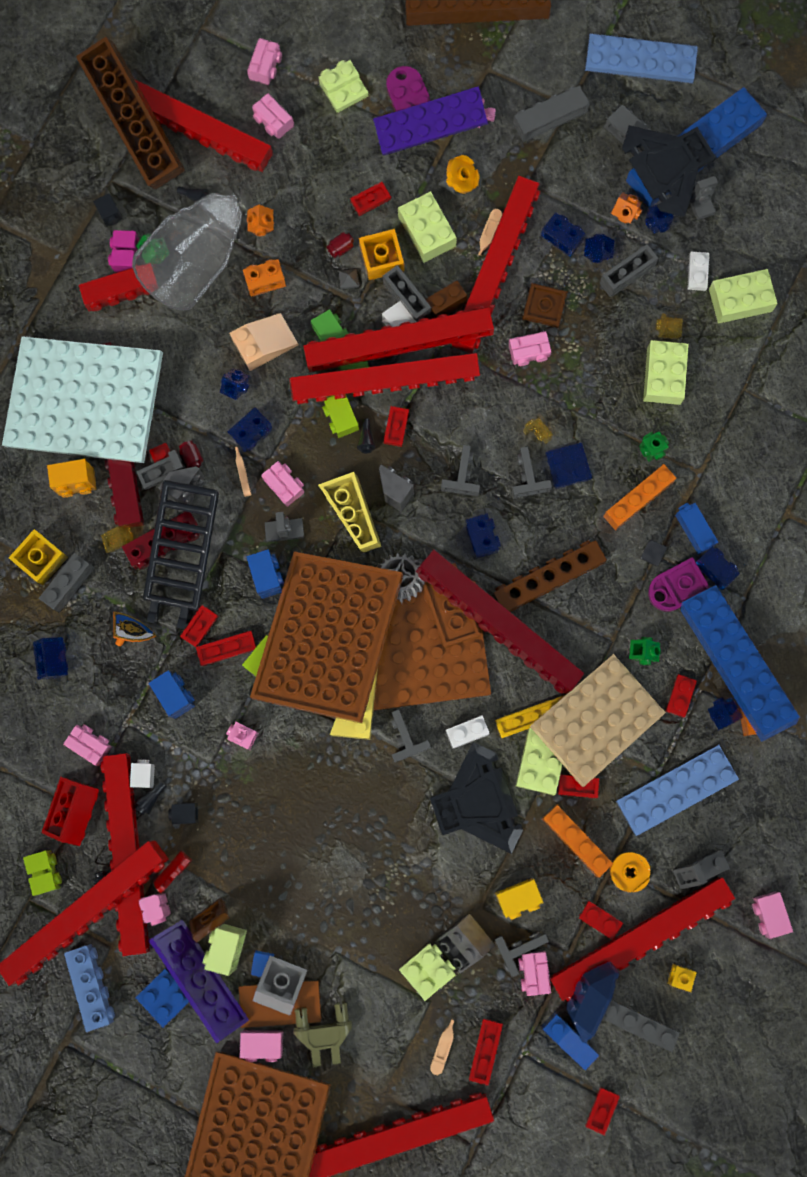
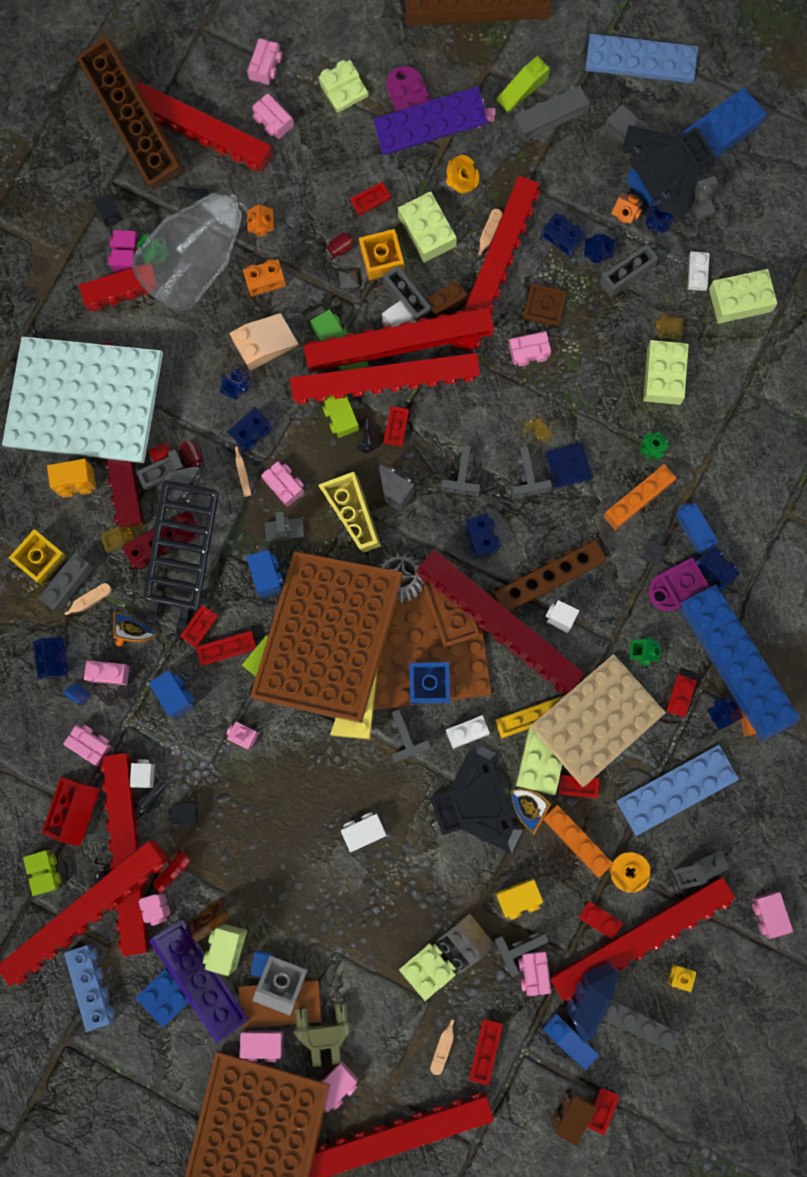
none -> blue slope [63,683,91,705]
none -> light nougat piece [65,583,112,615]
none -> bright pink brick [84,661,129,686]
none -> bright pink brick [321,1061,358,1112]
none -> white brick [340,812,387,852]
none -> blue brick [410,662,450,704]
none -> lime slope [496,56,550,113]
none -> shield [511,788,551,835]
none -> white brick [545,600,579,633]
none -> reddish brown brick [551,1088,596,1146]

